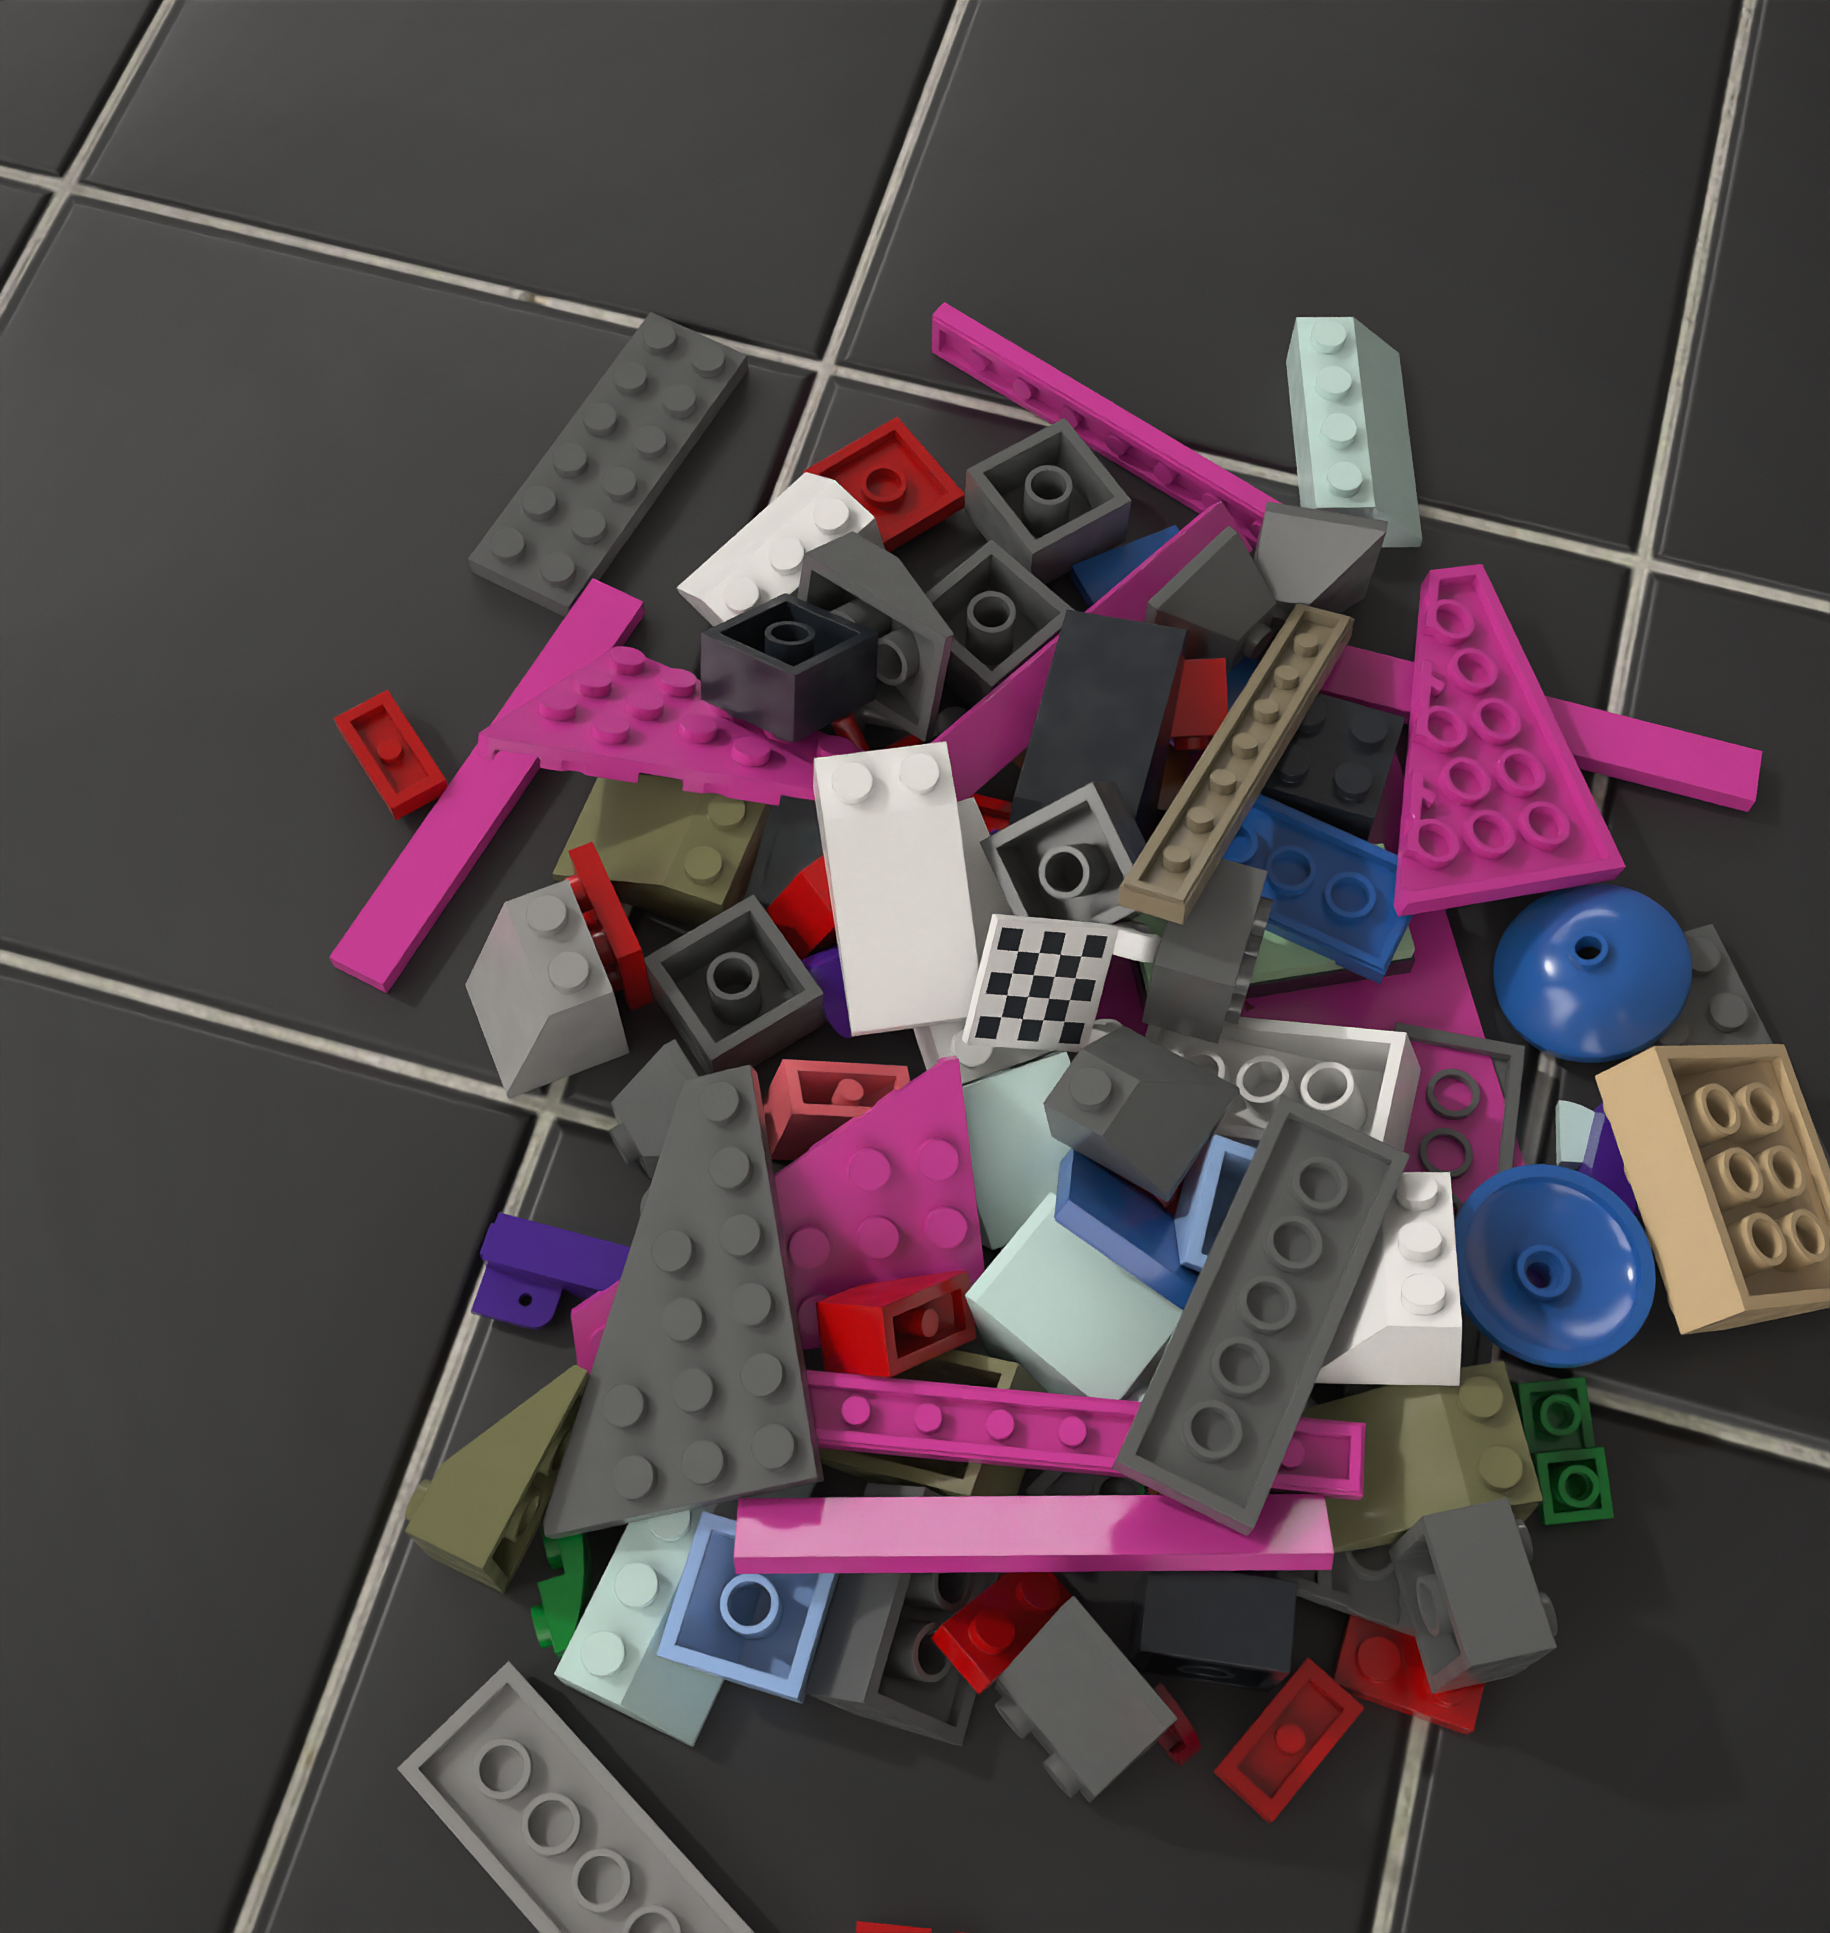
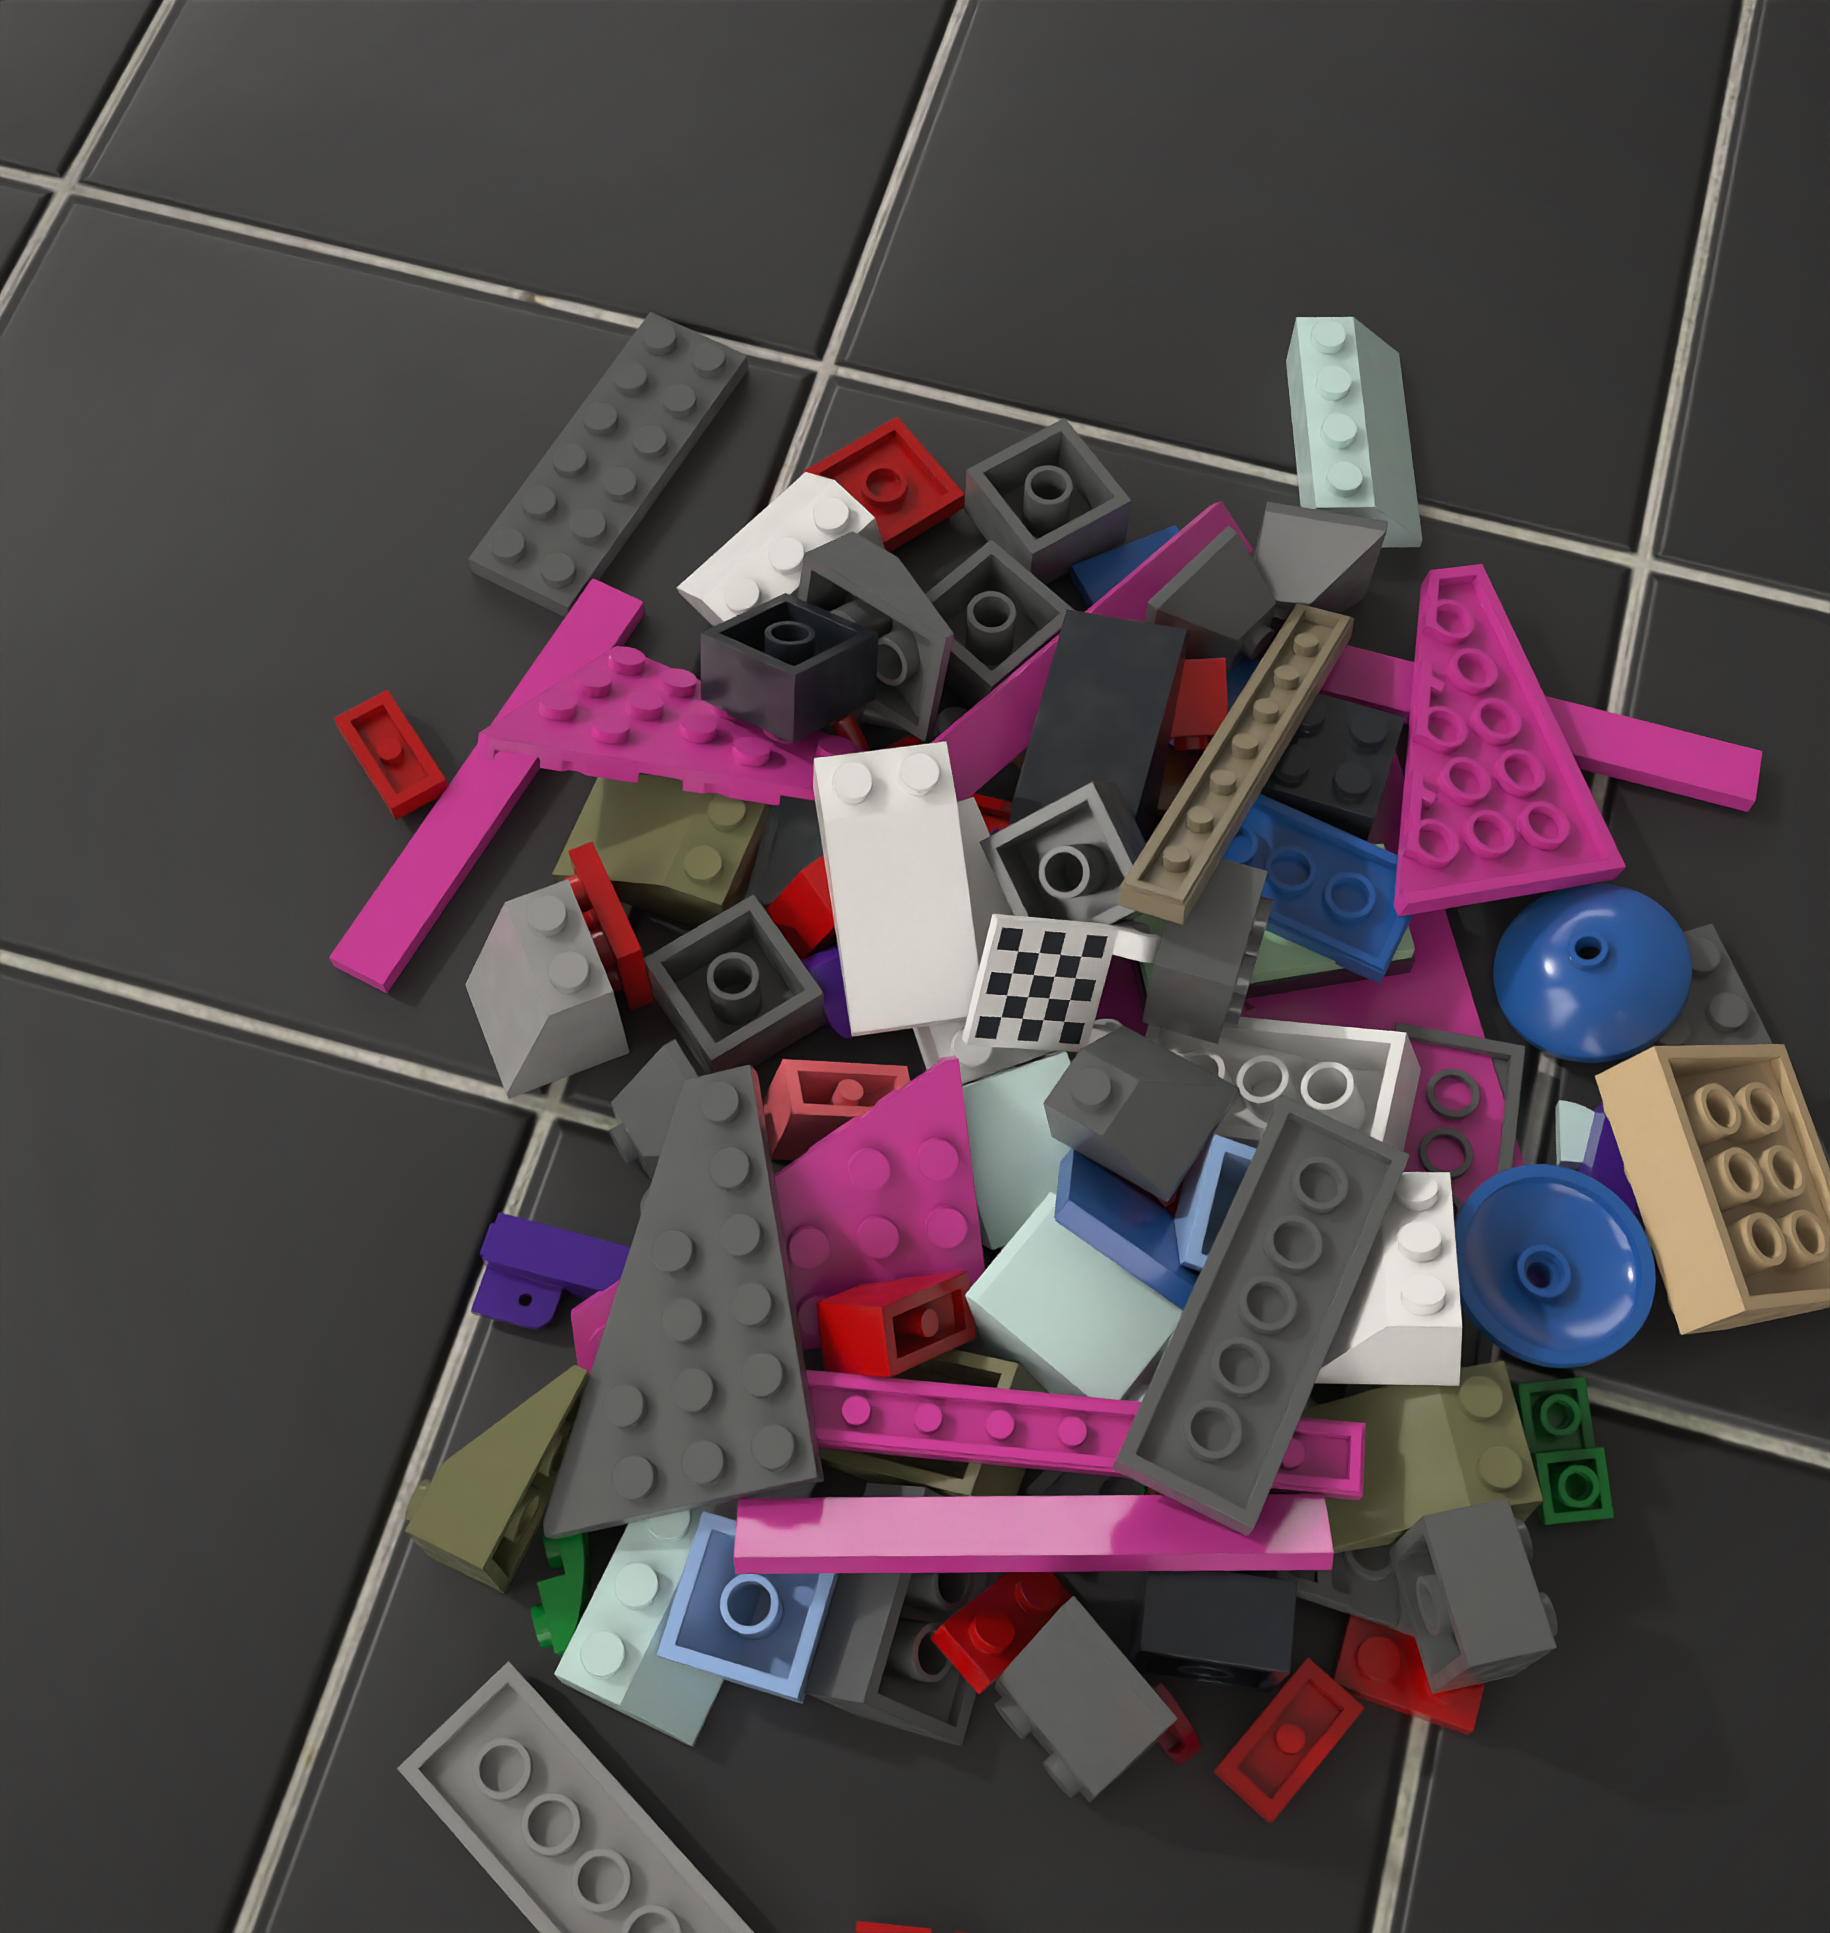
dark pink tile [932,302,1282,548] -> none

